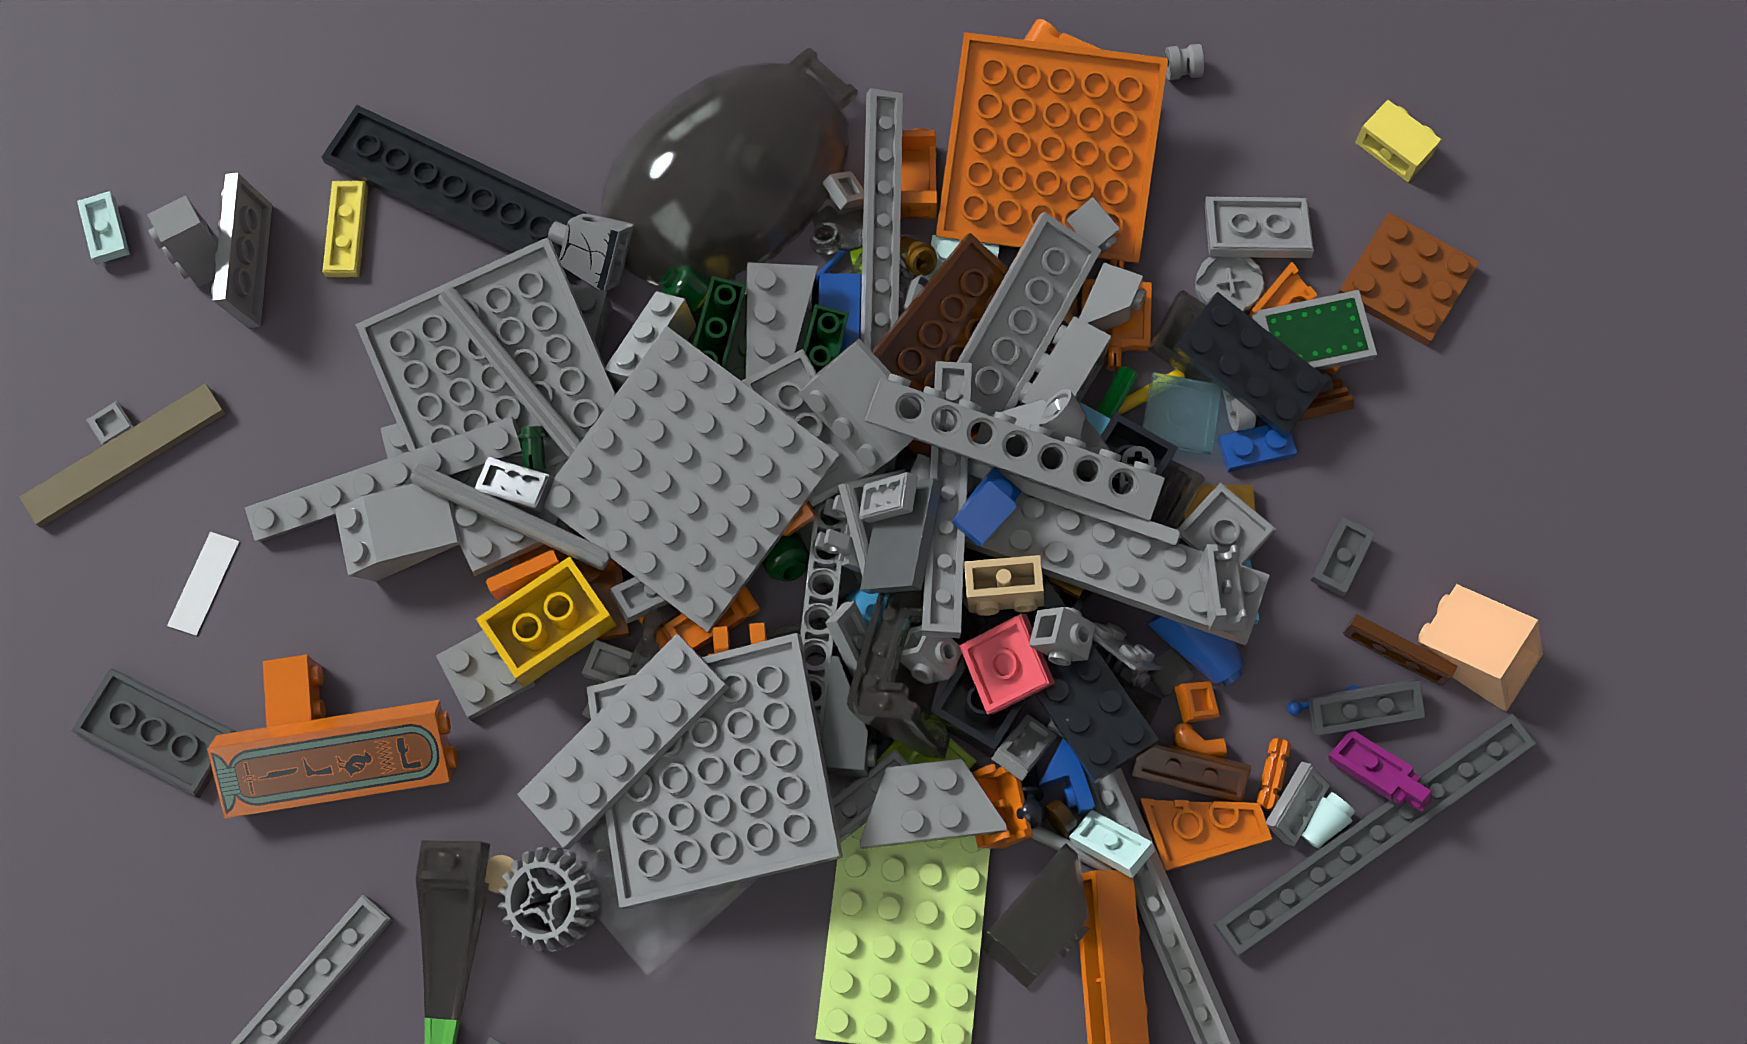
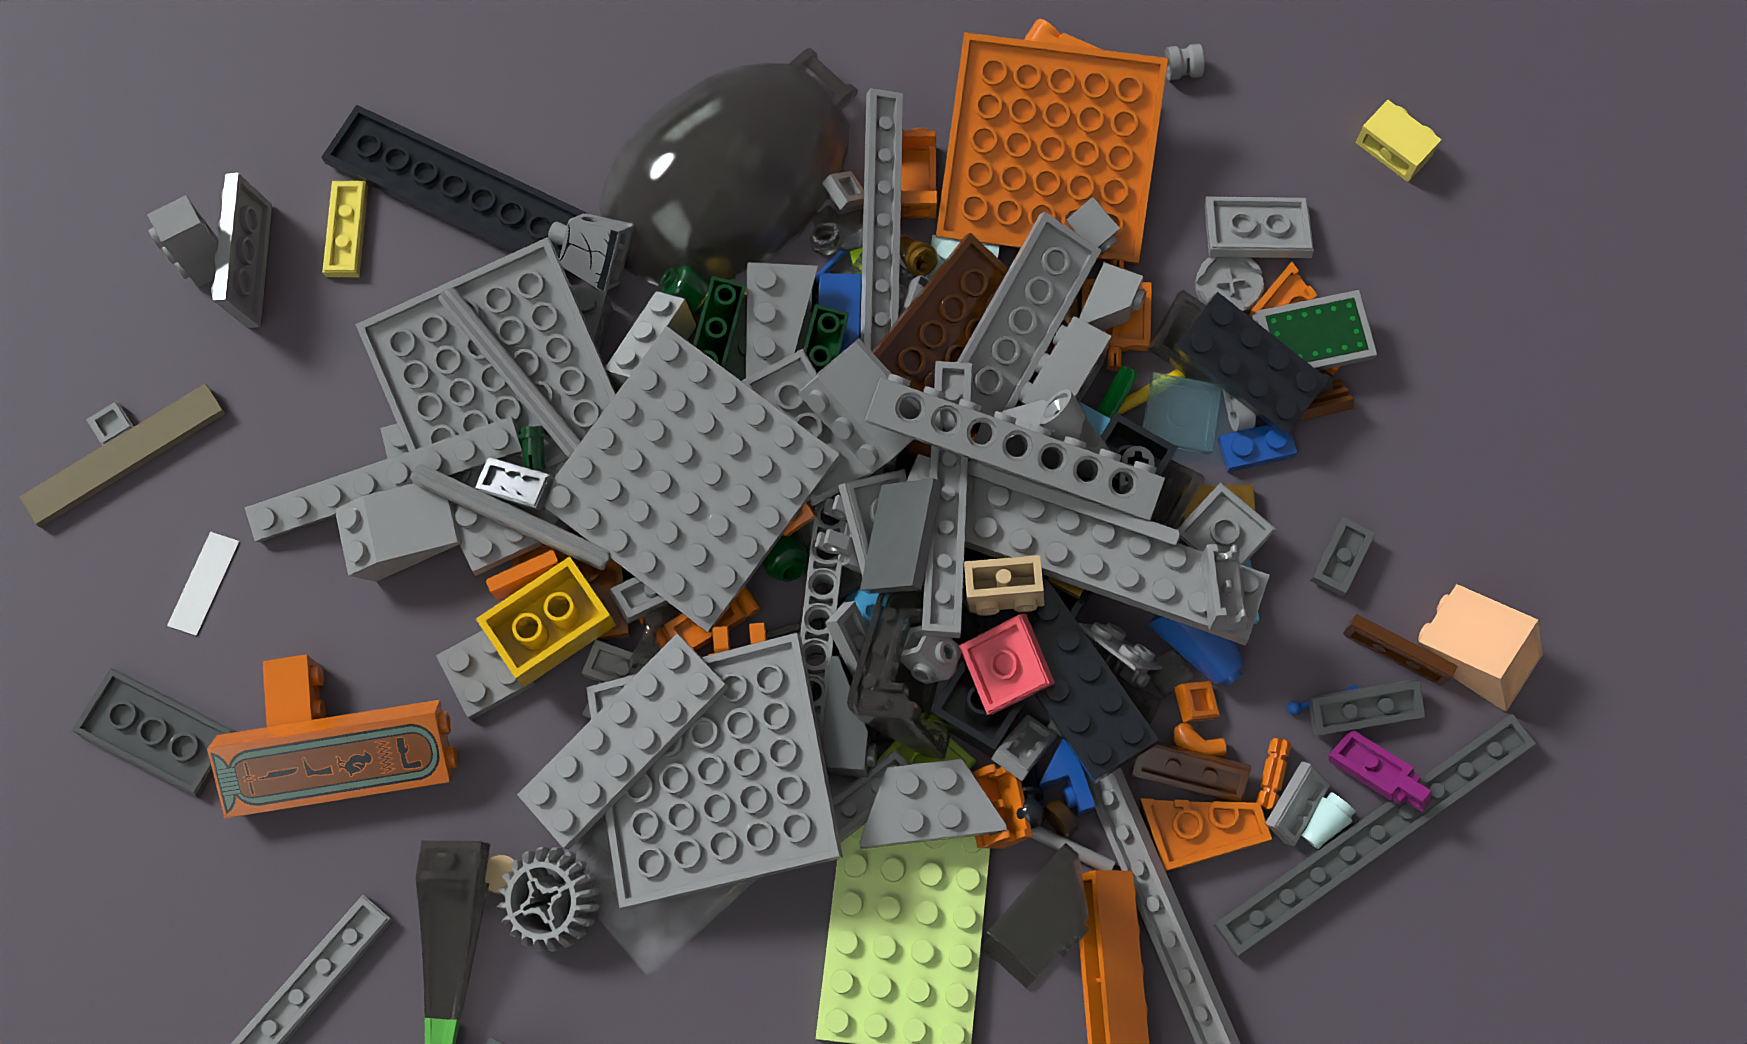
light aqua plate [77,191,130,264] -> none
light grey plate [859,472,918,523] -> none
blue slope [951,467,1022,547] -> none
light grey brick [1029,607,1096,666] -> none
light aqua plate [1069,810,1155,878] -> none
dark orange plate [1338,212,1479,347] -> none

